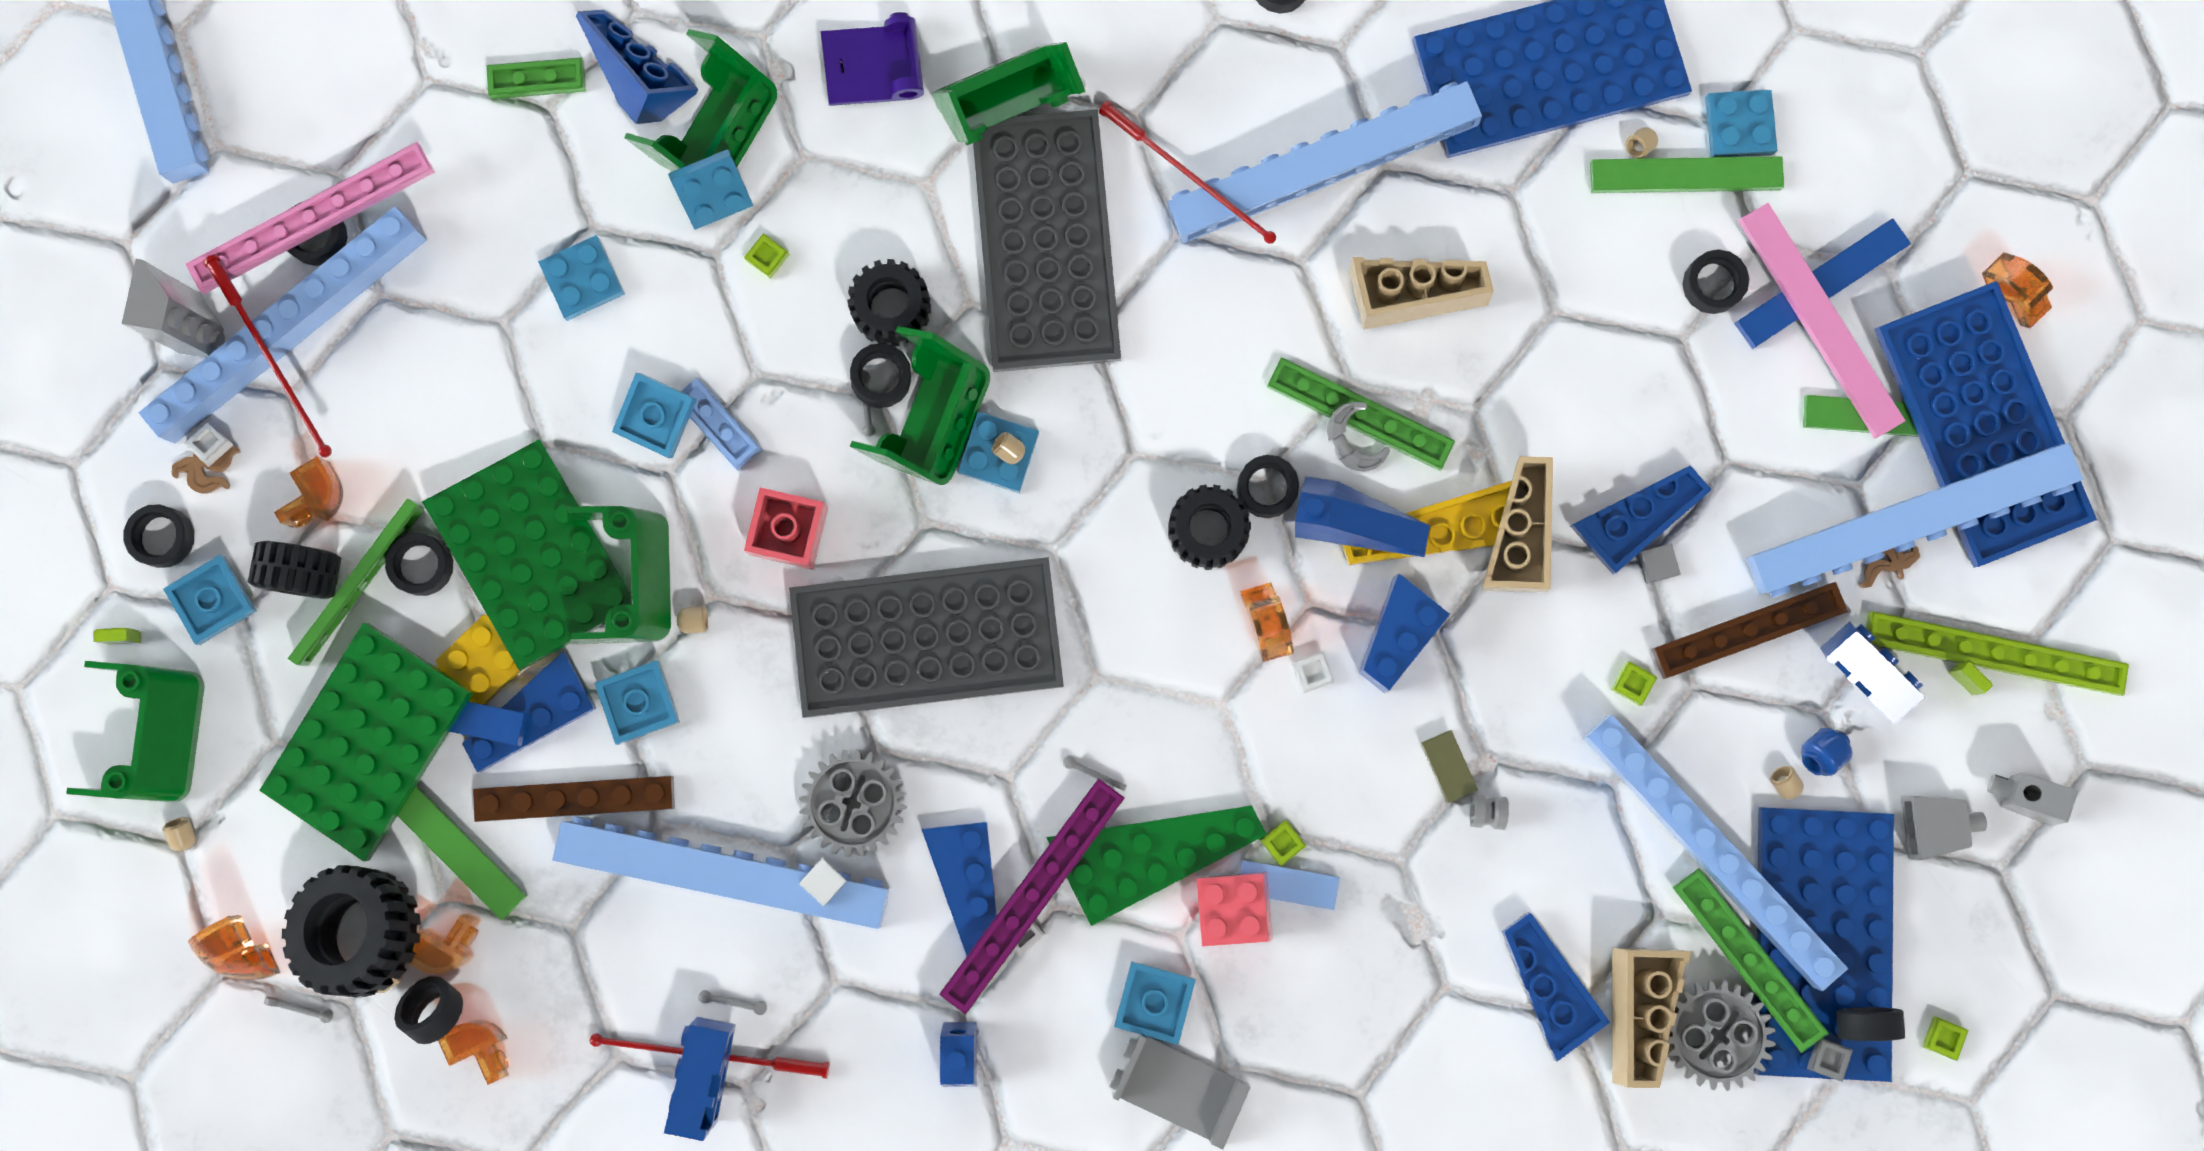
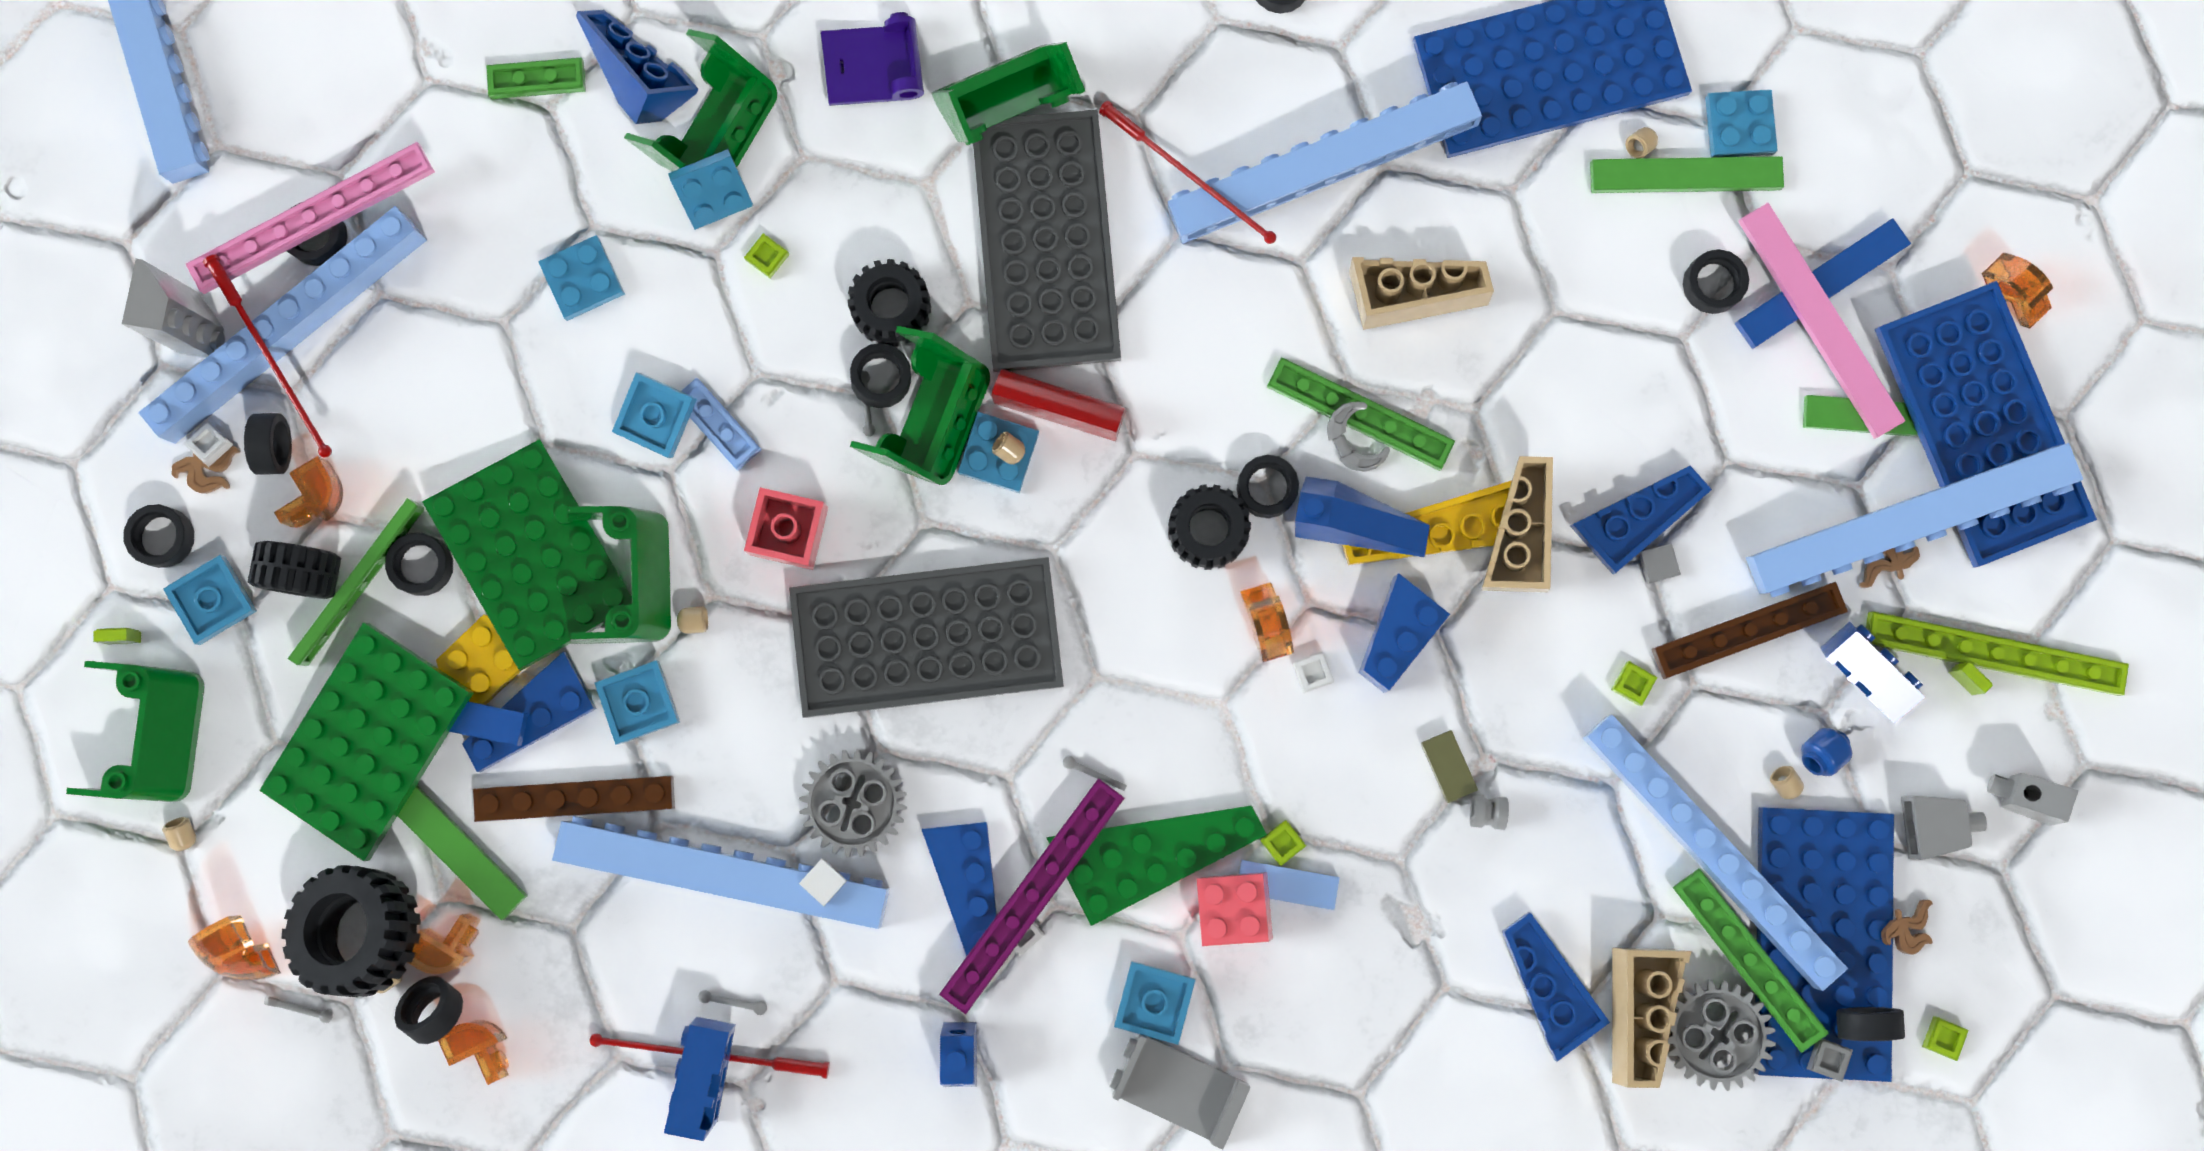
none -> black tyre [244,413,292,475]
none -> red brick [991,369,1126,442]
none -> medium nougat piece [1881,899,1933,955]

